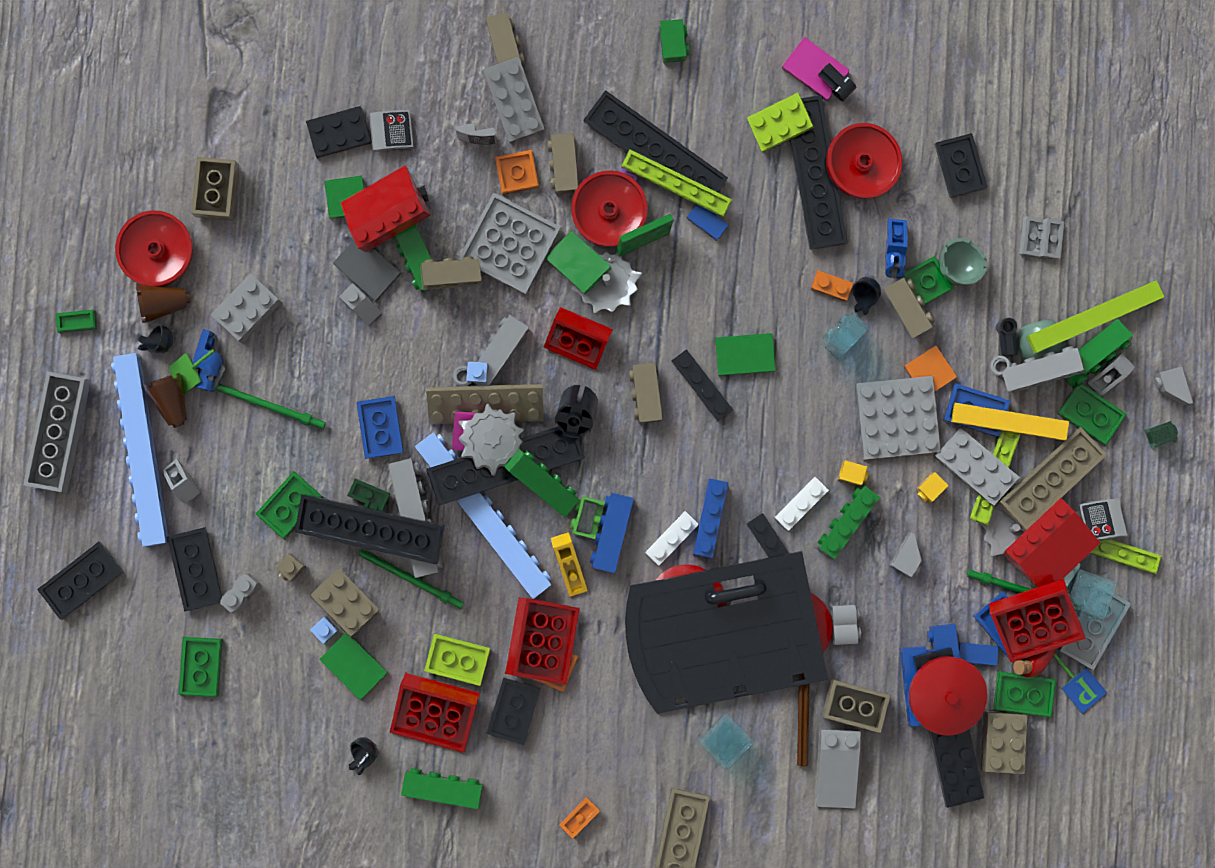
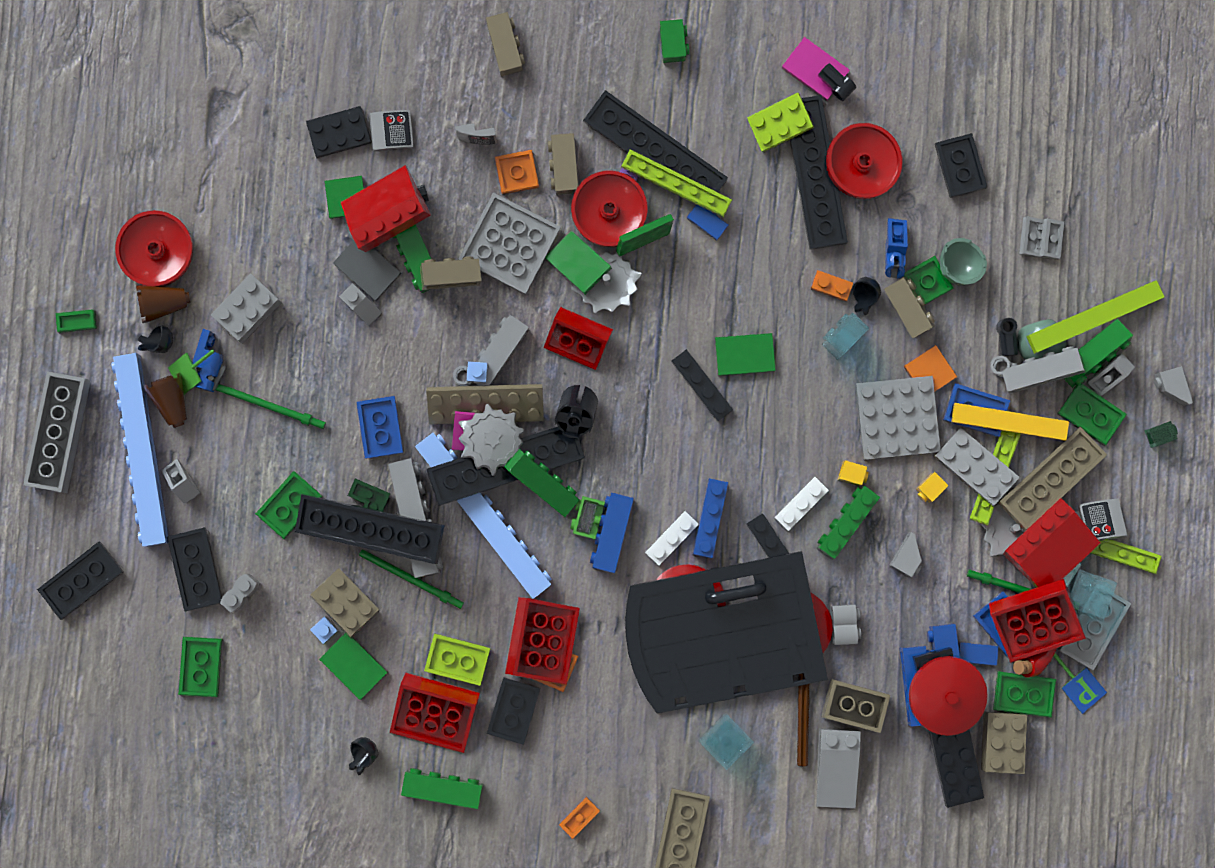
dark tan brick [191,157,239,221] -> none
dark tan brick [276,553,306,581] -> none
light grey plate [483,57,544,142] -> none
yellow slope [551,532,588,597] -> none
dark tan brick [629,363,662,424] -> none

